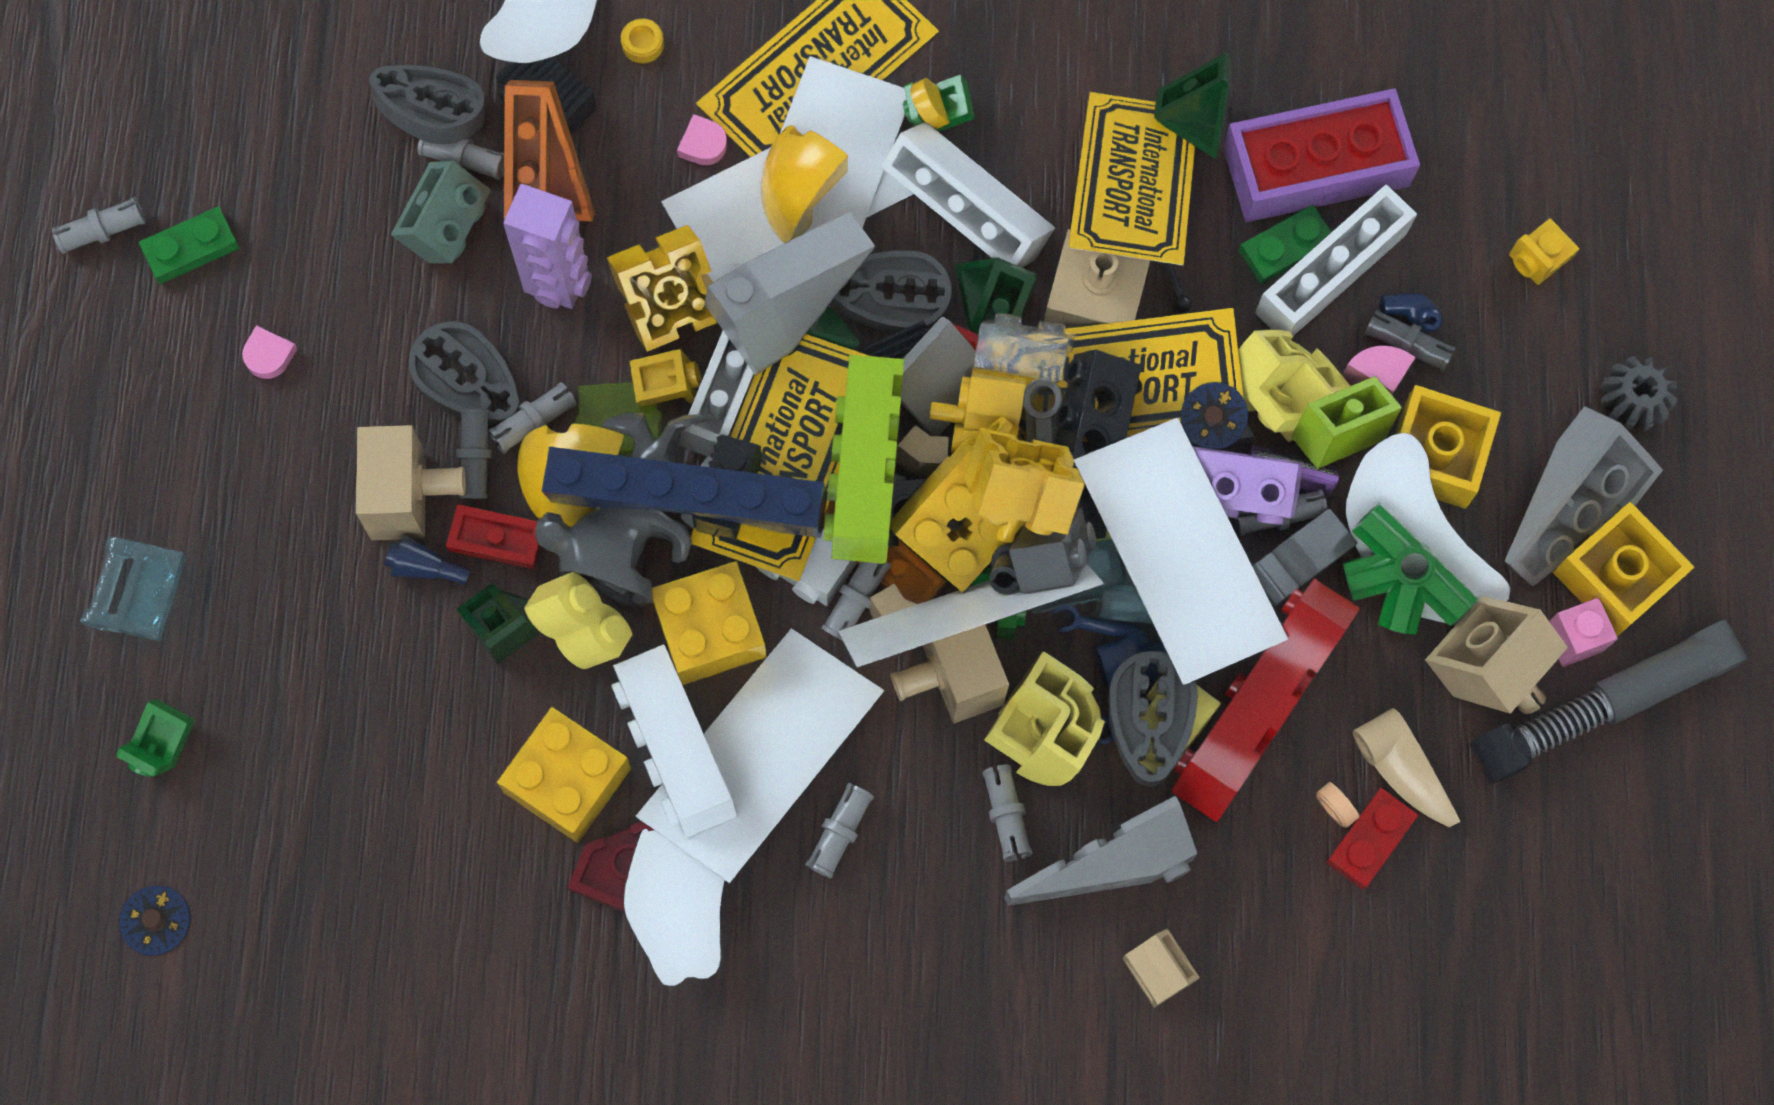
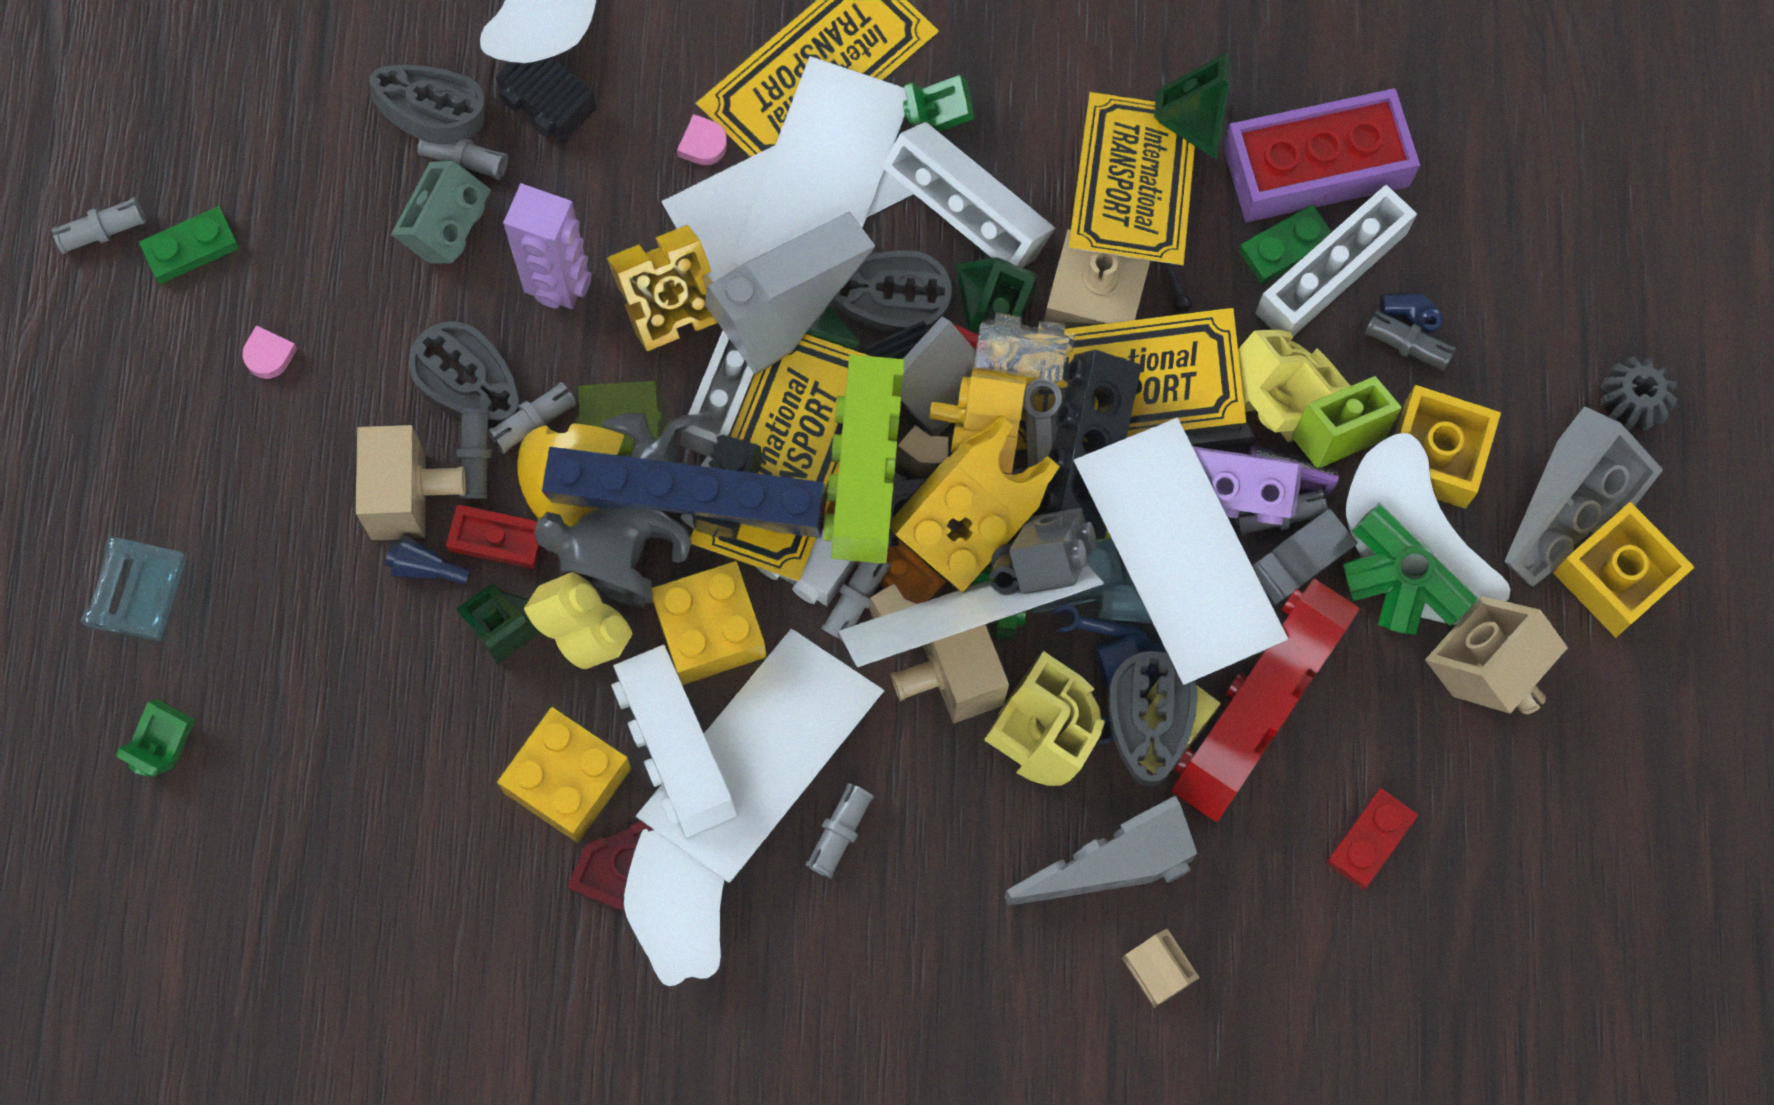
piece [119,886,190,956] -> none
orange wedge [504,80,595,222] -> none
yellow tile [621,19,664,64] -> none
yellow bracket [630,349,702,407] -> none
yellow brick [761,125,848,243] -> none
yellow tile [910,78,950,129] -> none
yellow brick [964,428,1085,543] -> none
light grey pin [982,765,1033,862] -> none
piece [1181,382,1248,449] -> none
light nougat tile [1316,782,1359,828] -> none
bright pink brick [1342,346,1416,395] -> none
tan piece [1352,708,1461,827] -> none
piece [1469,619,1749,785] -> none
yellow bracket [1509,218,1580,285] -> none
bright pink brick [1549,598,1618,667] -> none

